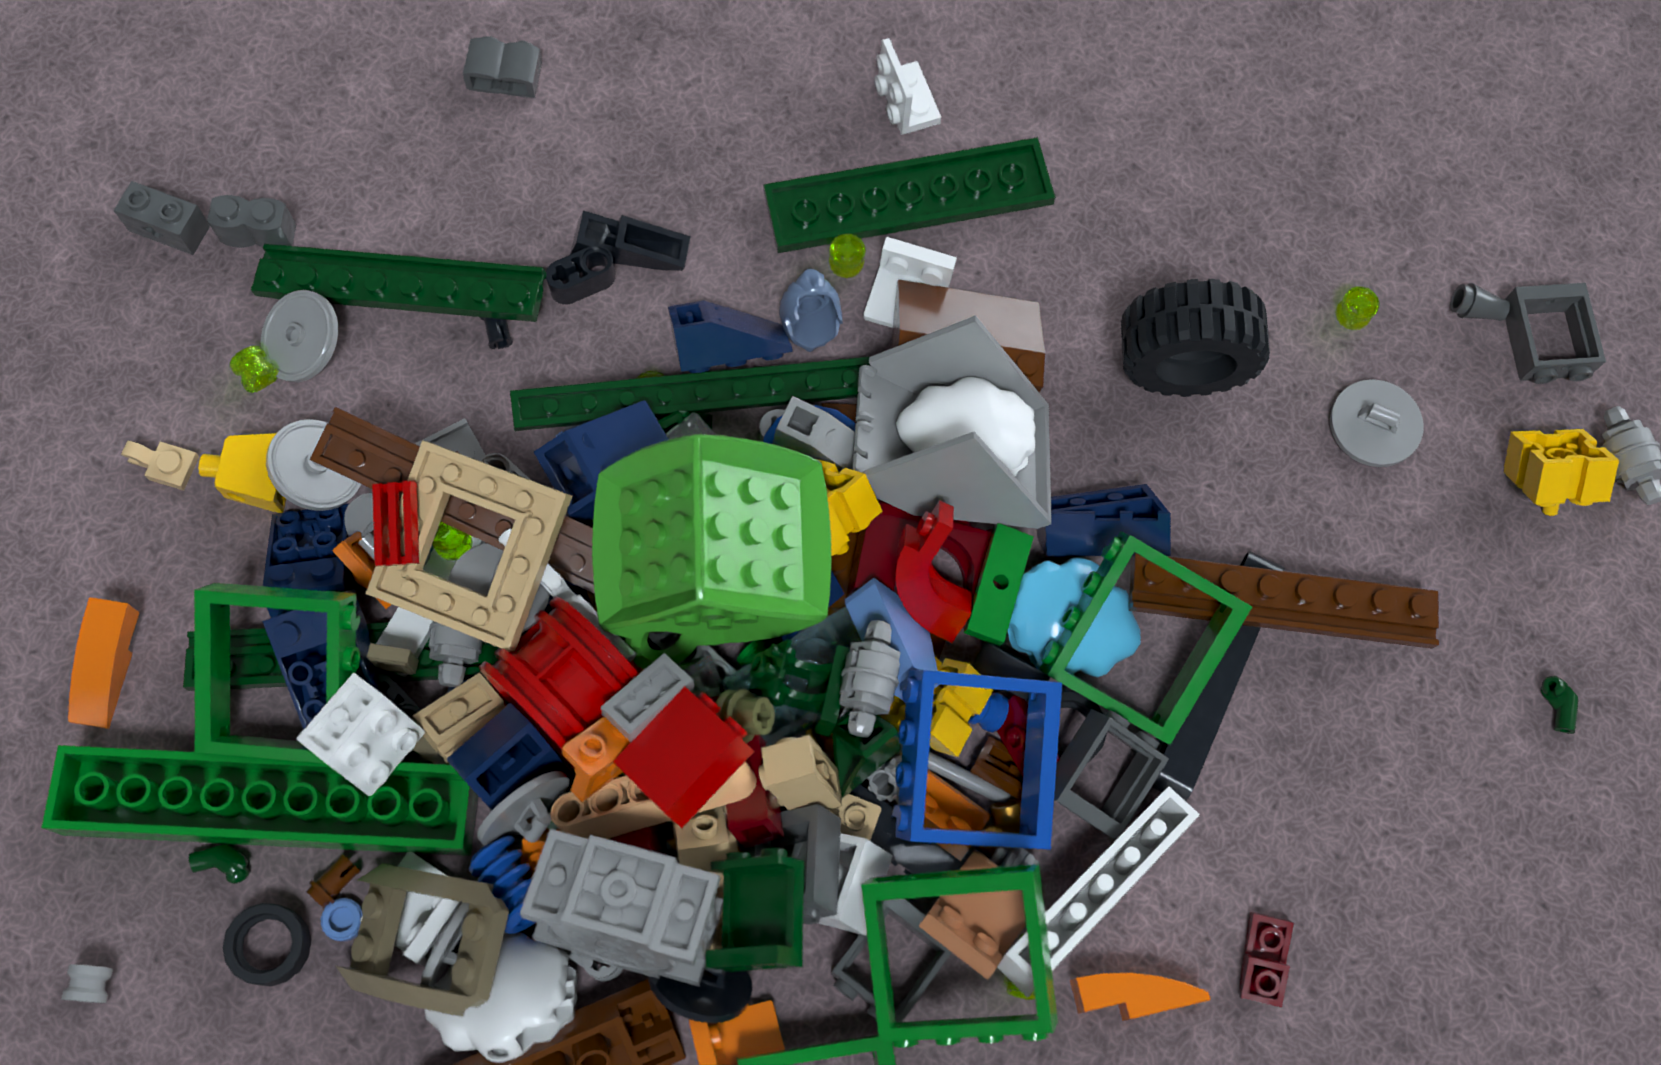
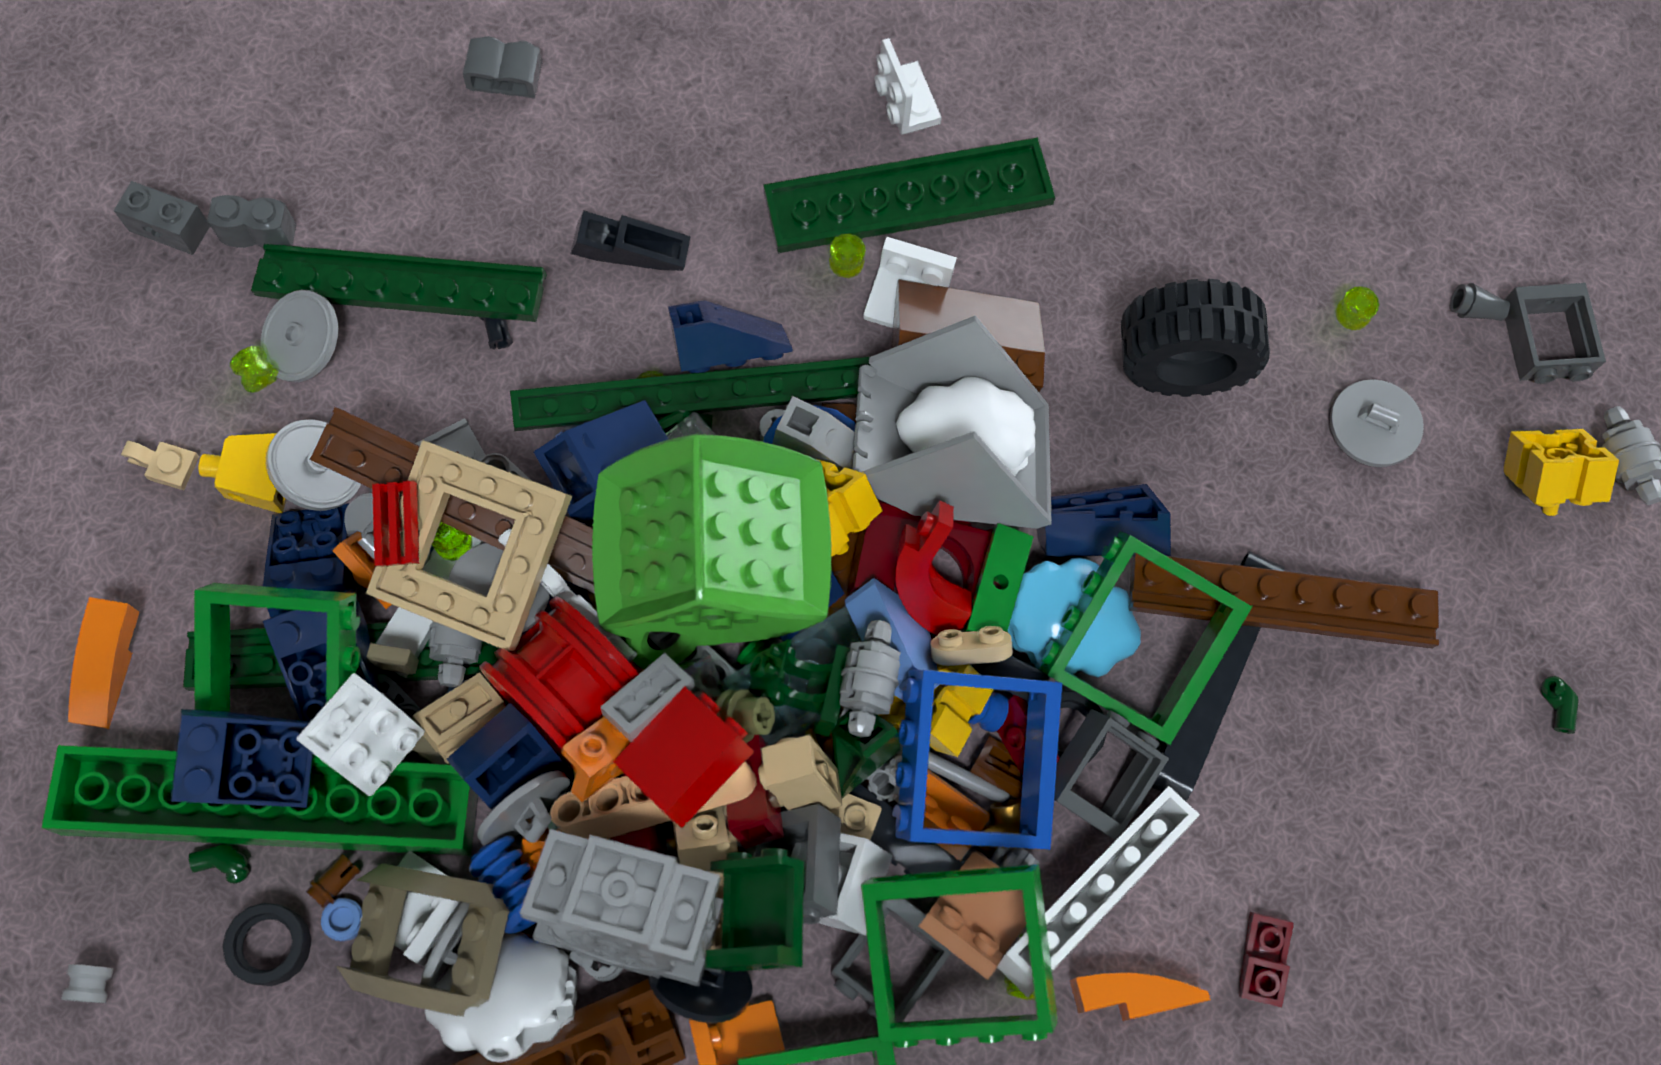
black beam [546,245,616,305] -> none
sand blue hair [779,269,843,352] -> none
none -> dark blue slope [171,709,313,807]
none -> tan plate [930,626,1013,666]

